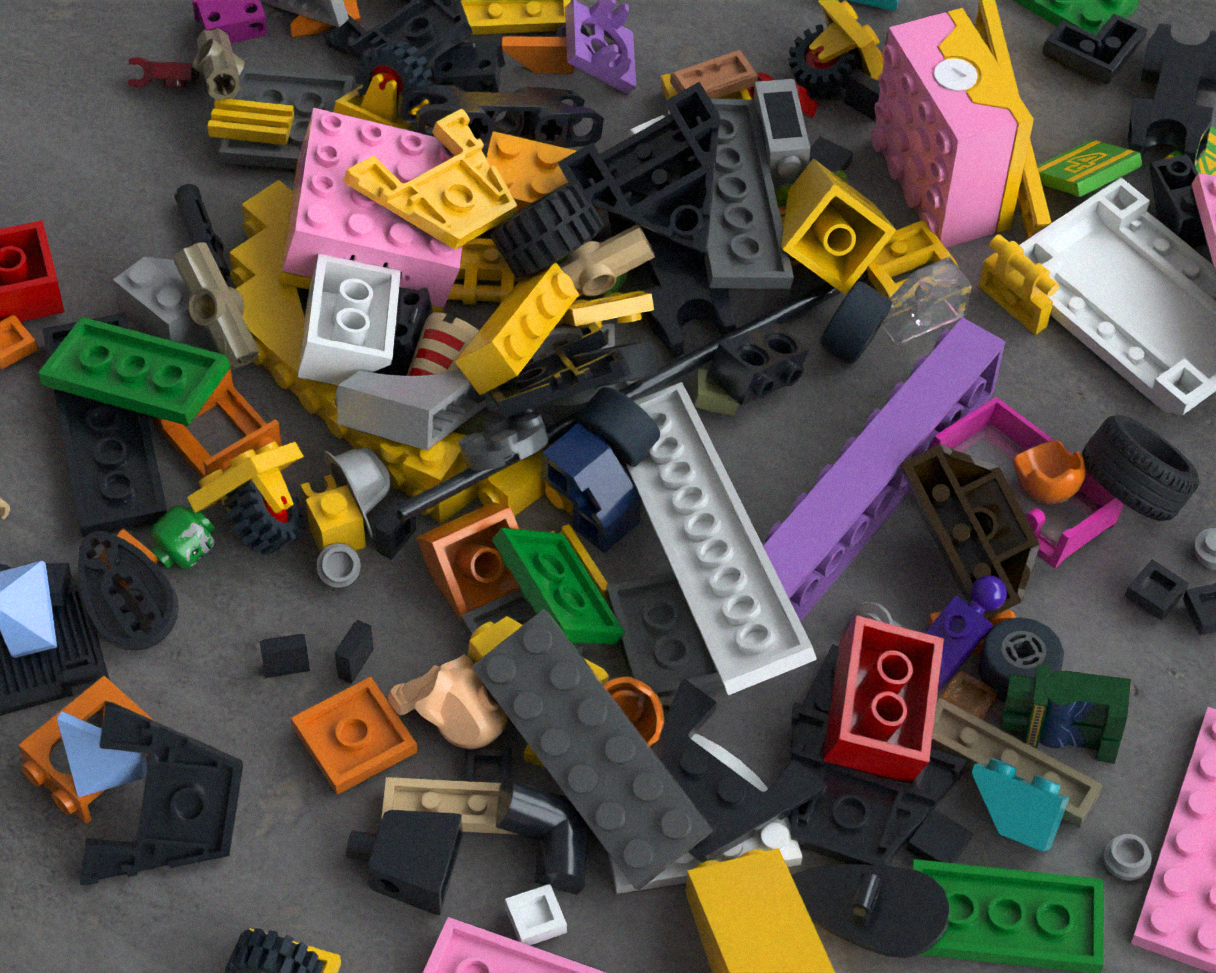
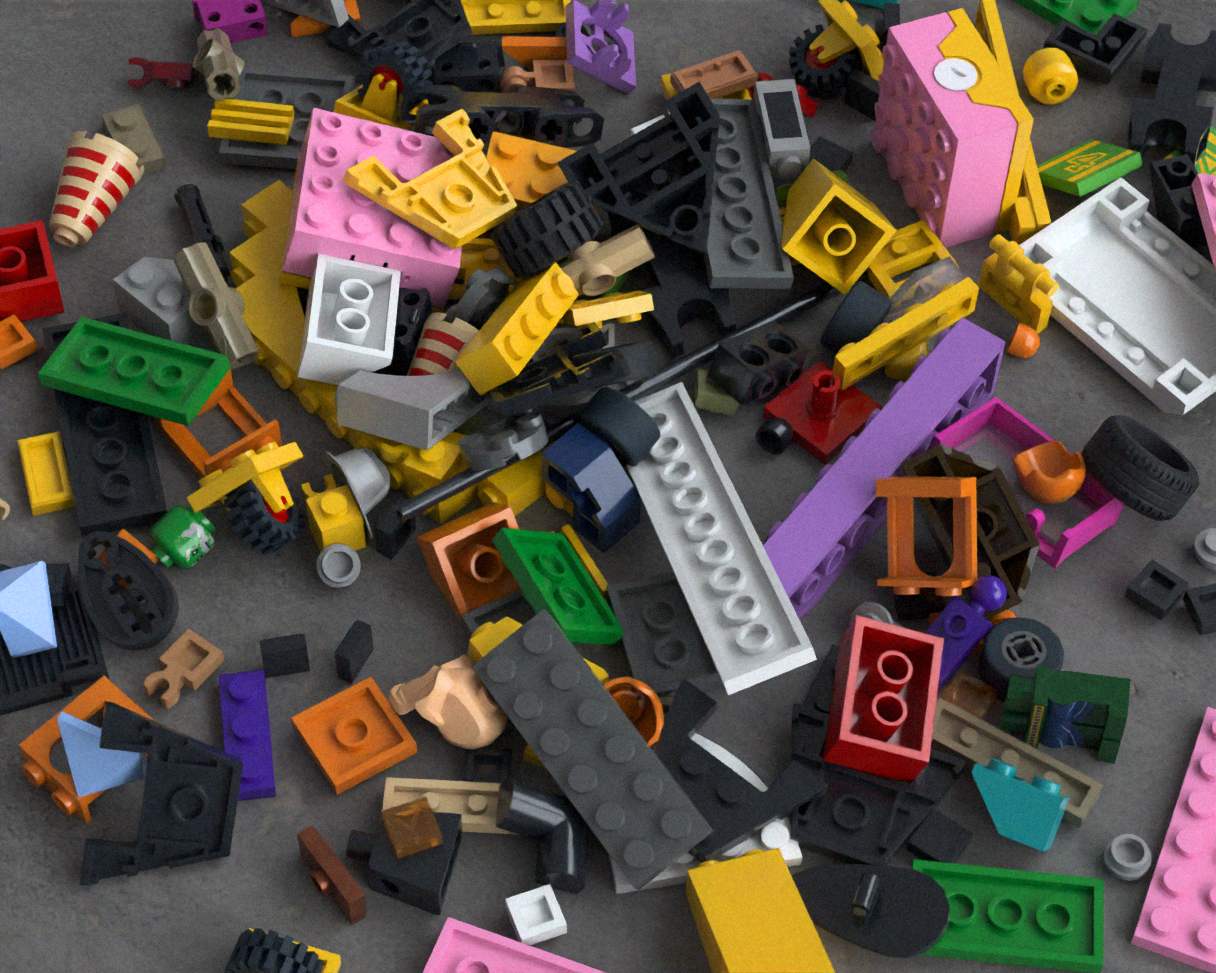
none -> yellow tile [17,431,76,516]
none -> tan cone [49,131,144,248]
none -> dark tan plate [102,104,166,175]
none -> medium nougat plate [143,628,224,709]
none -> dark purple plate [219,669,276,801]
none -> copper plate [297,825,367,925]
none -> clear orange tile [381,797,443,859]
none -> dark grey plate [443,268,516,330]
none -> nougat plate [499,59,575,93]
none -> black hinge [755,417,793,455]
none -> red tile [763,360,882,465]
none -> yellow plate [832,277,979,391]
none -> black plate [874,3,900,54]
none -> orange panel [876,476,977,596]
none -> black tile [891,572,944,621]
none -> orange hinge [1006,322,1040,359]
none -> yellow tile [1009,197,1035,245]
none -> yellow head [1022,47,1078,105]

